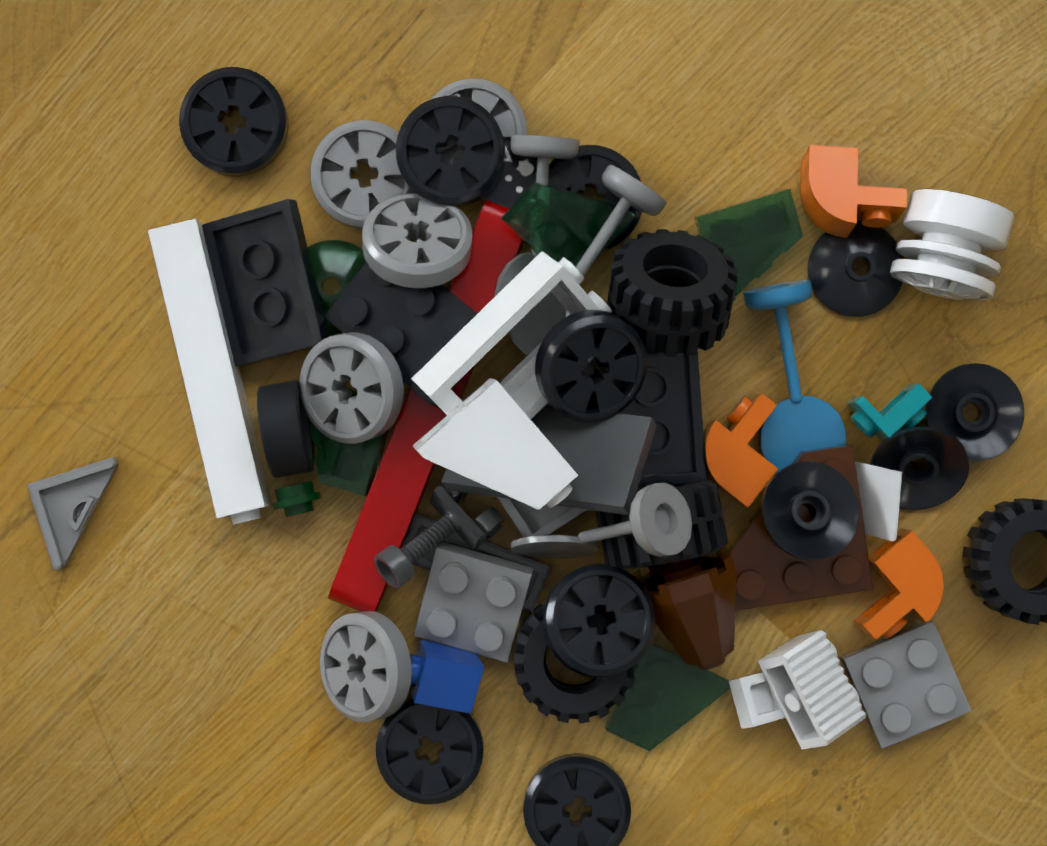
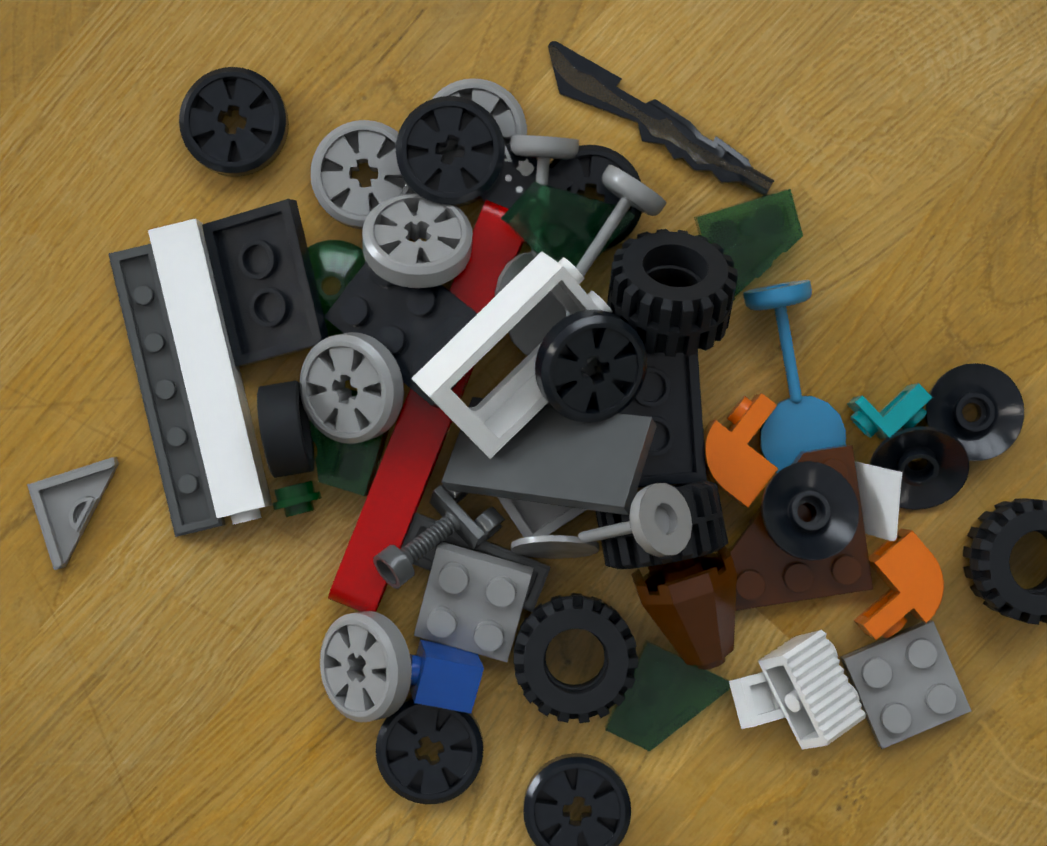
white slope [413,378,578,510] -> none
black wheel [542,564,656,677] -> none
orange brick [800,145,907,238] -> none
black dish [808,221,904,317] -> none
white wheel [890,189,1015,300] -> none
none -> dark grey tile [108,244,225,537]
none -> black sword [548,41,774,197]

